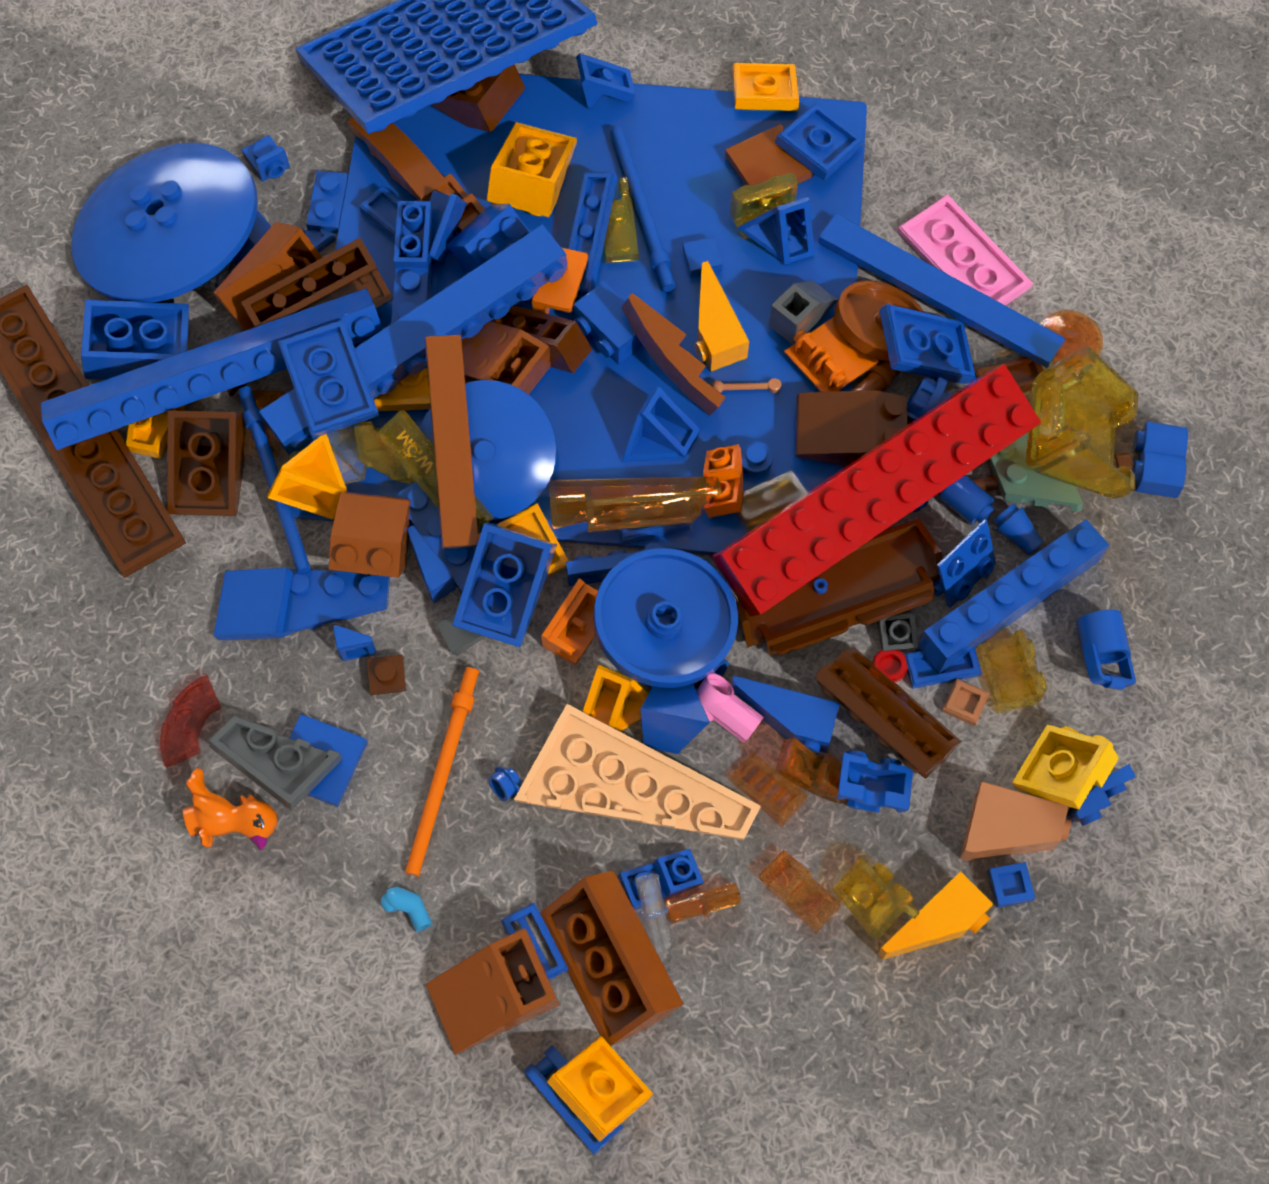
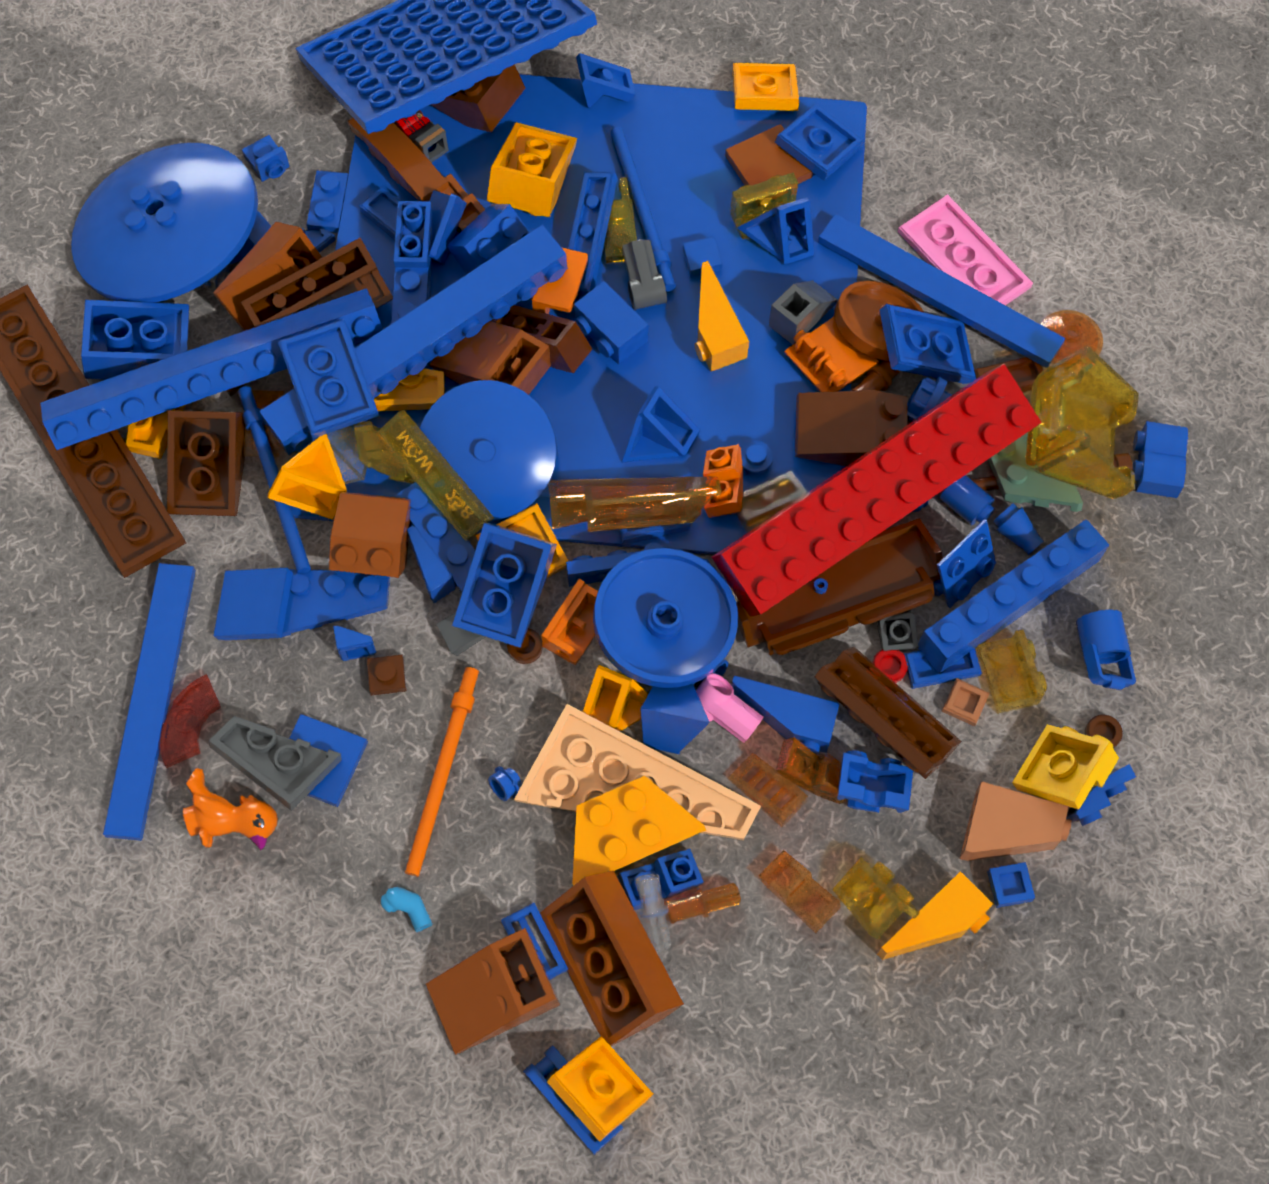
dark orange tile [425,335,478,549] -> none
dark orange slope [621,293,726,416] -> none
nougat hinge [711,378,782,393] -> none
none -> blue tile [103,563,196,841]
none -> leg [393,110,449,163]
none -> reddish brown tile [507,628,543,664]
none -> light orange wing [572,776,706,886]
none -> dark grey piece [622,239,667,310]
none -> reddish brown tile [1084,714,1123,749]

